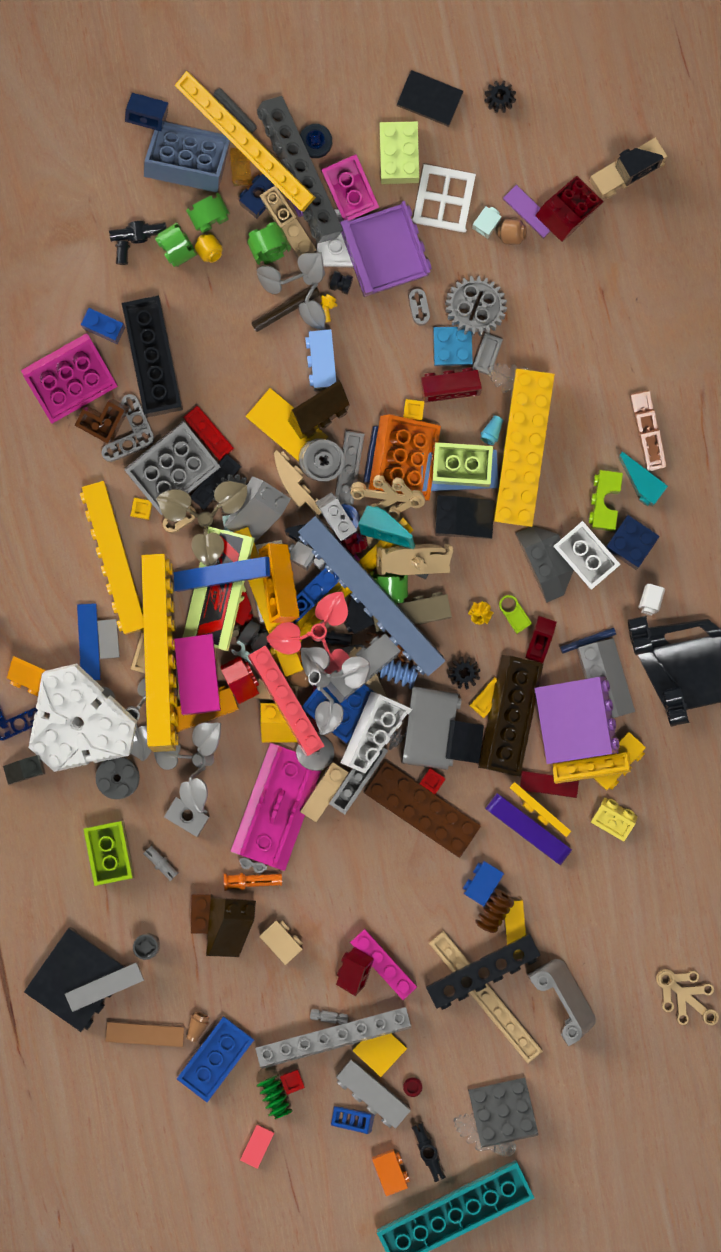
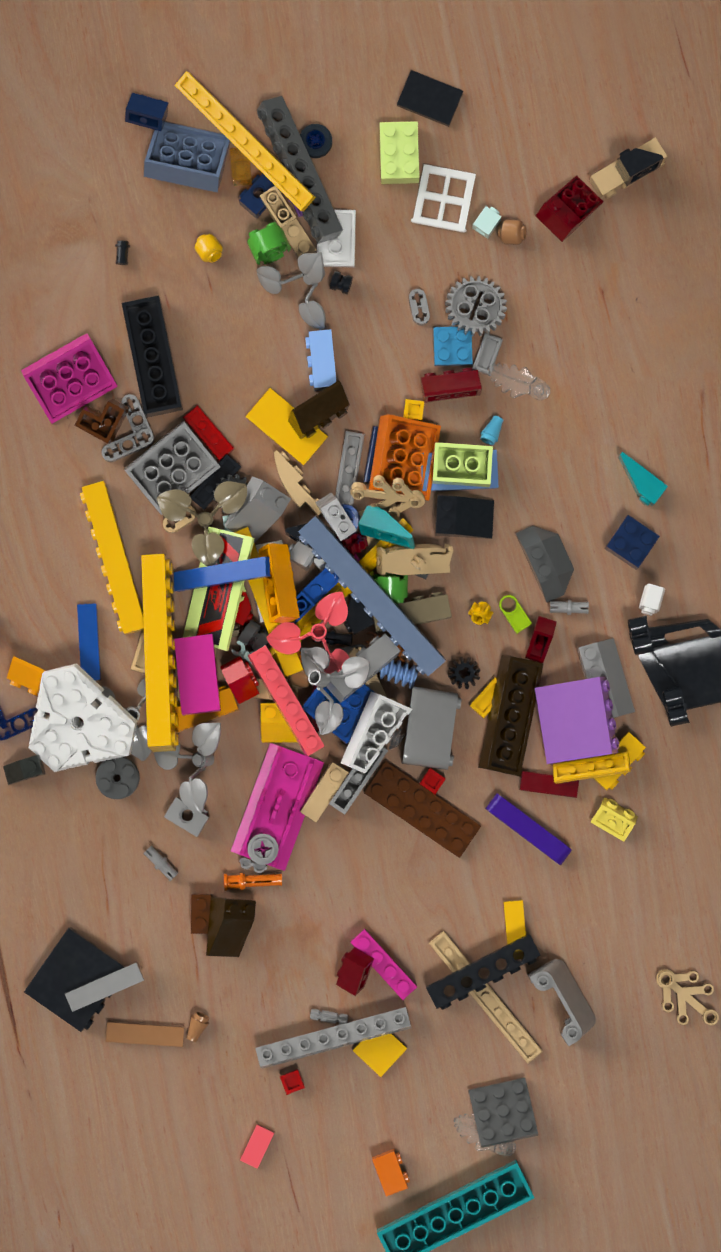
blue brick [81,308,125,345] -> none
lime brick [83,821,135,886] -> none
light grey tile [97,619,120,659] -> none
black pin [109,221,167,244] -> none
yellow tile [130,498,152,520] -> none
dark grey wheel [133,933,160,960] -> none
bright green brick [155,222,197,267] -> none
blue plate [177,1016,255,1102] -> none
bright green brick [186,193,230,233] -> none
dark grey axle [213,88,257,134] -> none
dark brown axle [252,287,320,332] -> none
green piece [256,1075,293,1119] -> none
tan brick [259,920,303,965] -> none
light grey dish [296,734,334,771] -> none
light grey wheel [299,439,344,481] -> none
dark pink slope [320,154,379,221] -> none
yellow plate [321,294,338,322] -> none
blue slope [331,1106,375,1134] -> none
light grey brick [336,1058,411,1129] -> none
medium lavender panel [340,201,431,297] -> none
dark red plate [403,1077,422,1097] -> none
black pin [411,1122,446,1182] -> none
black tile [446,720,484,763] -> none
blue brick [463,861,504,906] -> none
reddish brown piece [475,889,514,933] -> none
black gear [484,81,516,113] -> none
yellow brick [494,369,555,527] -> none
medium lavender tile [503,185,551,239] -> none
yellow wing [510,782,571,837] -> none
white slope [554,521,621,590] -> none
dark blue bar [560,628,616,654] -> none
lime arch [588,470,623,532] -> none
nougat slope [630,390,667,471] -> none
none -> light grey gear [248,833,279,865]
none -> light grey pin [550,600,589,615]

